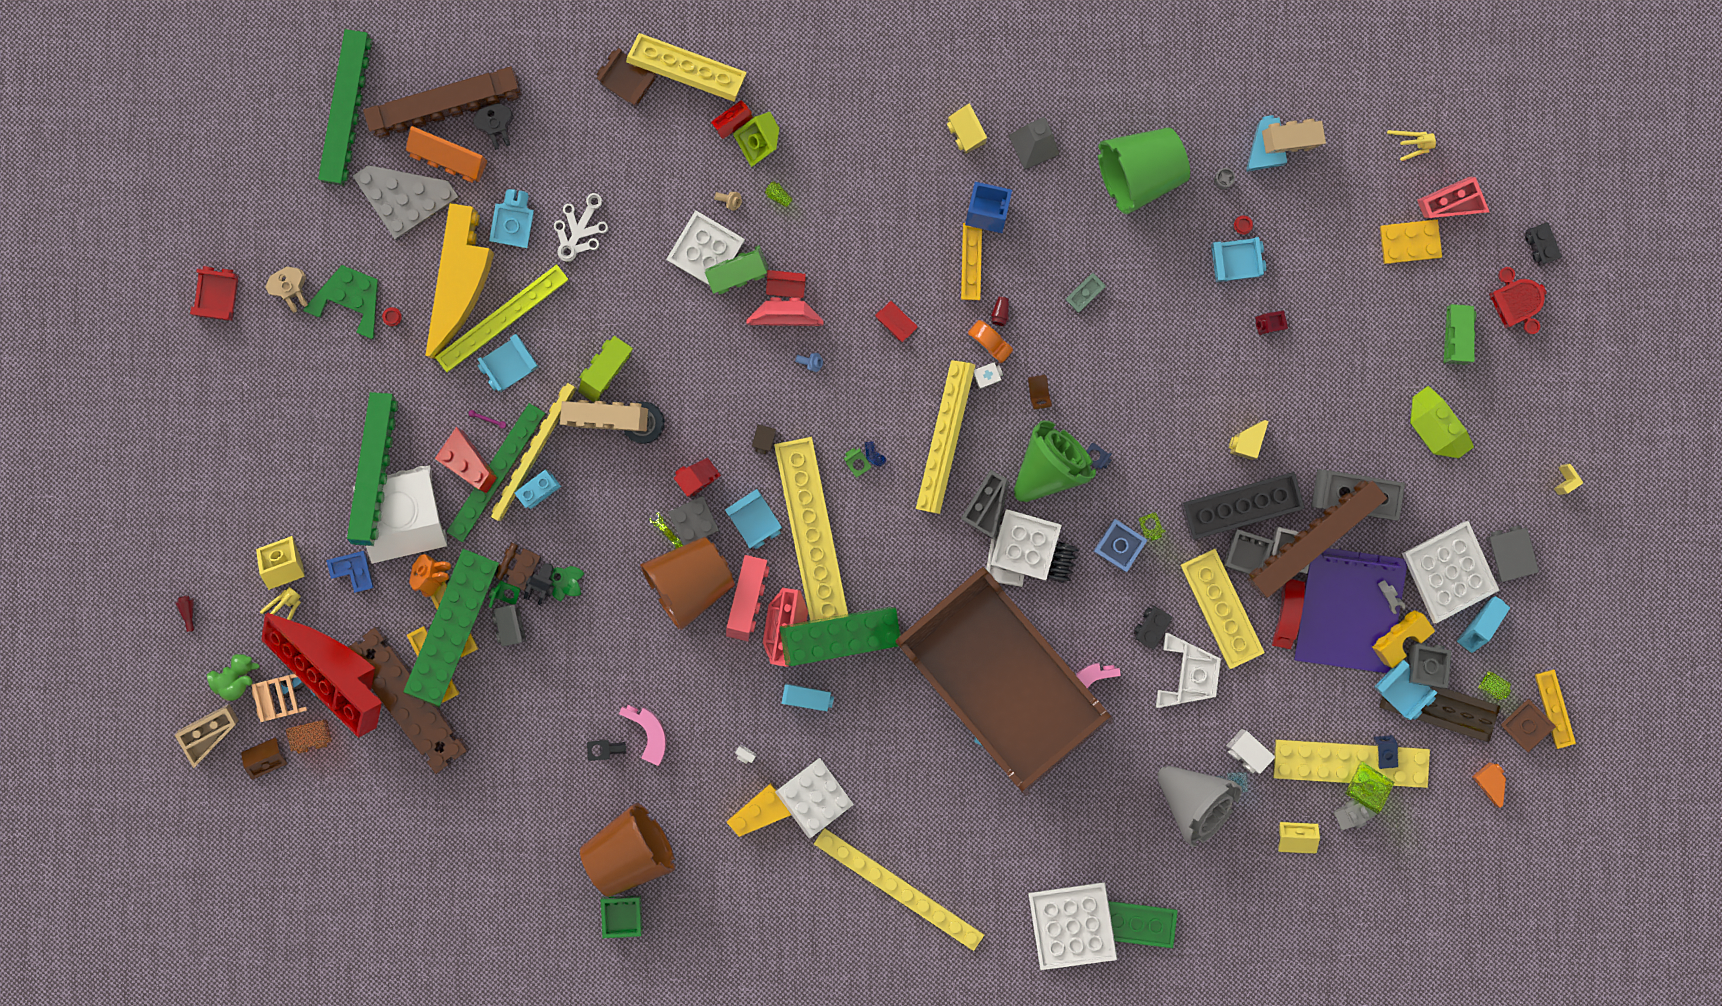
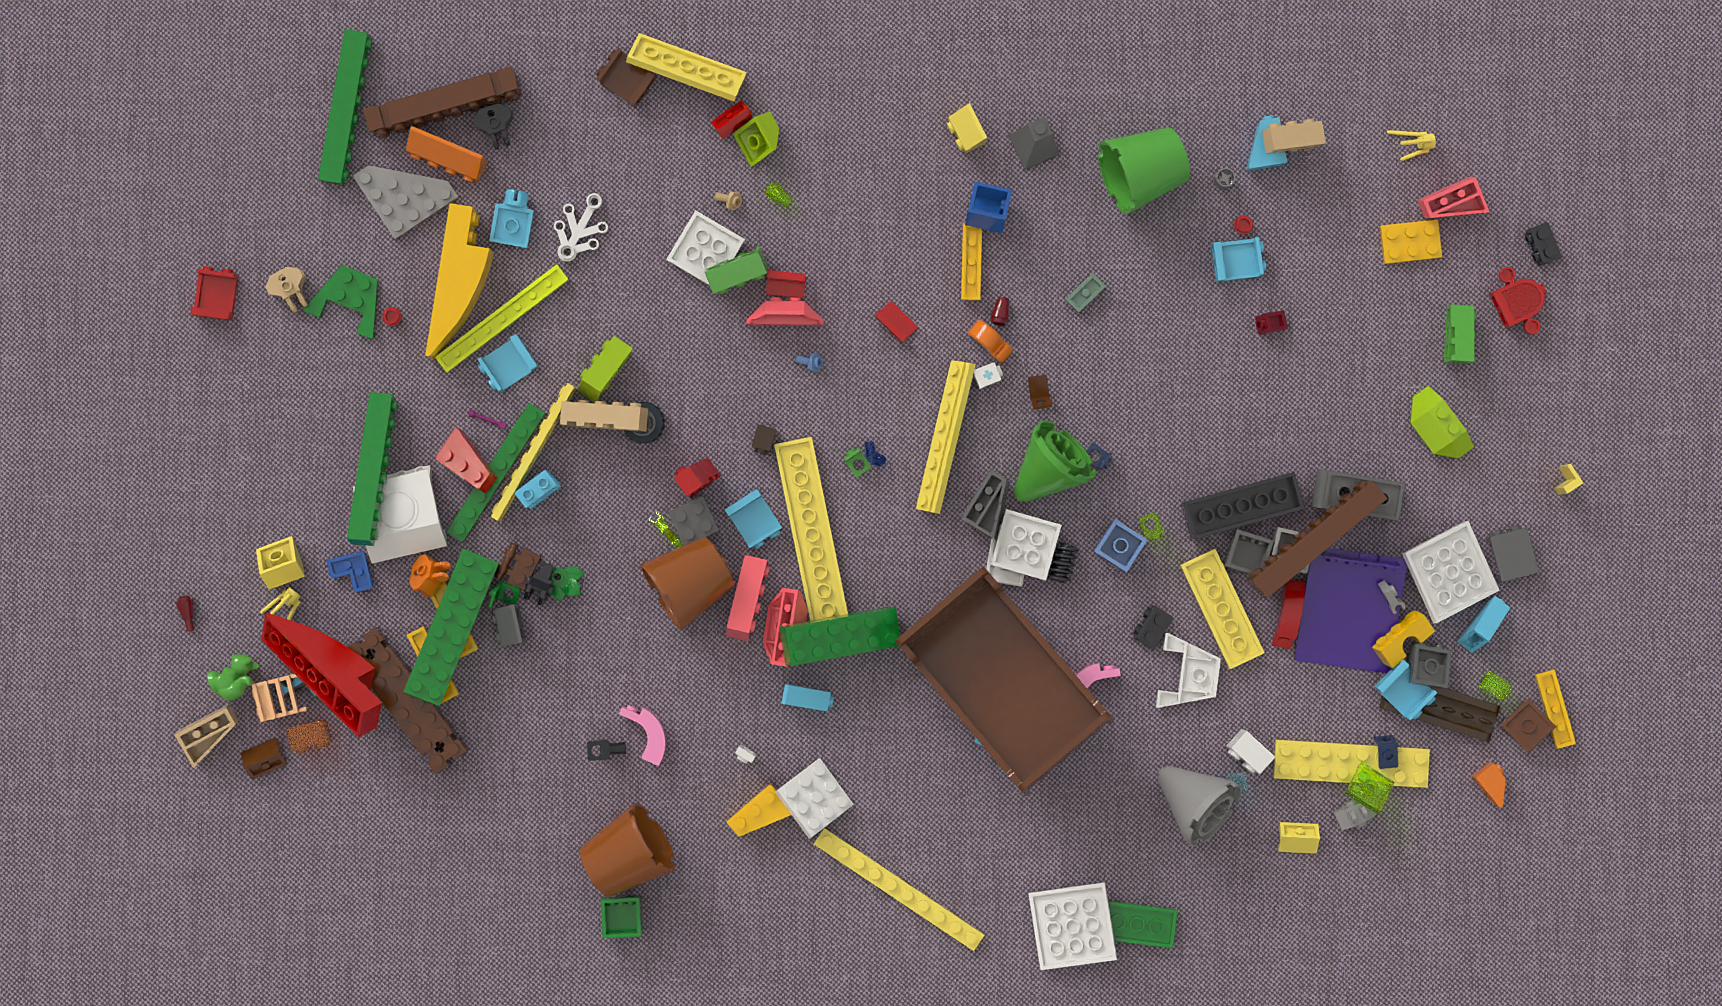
light yellow slope [1229,420,1268,460] -> none

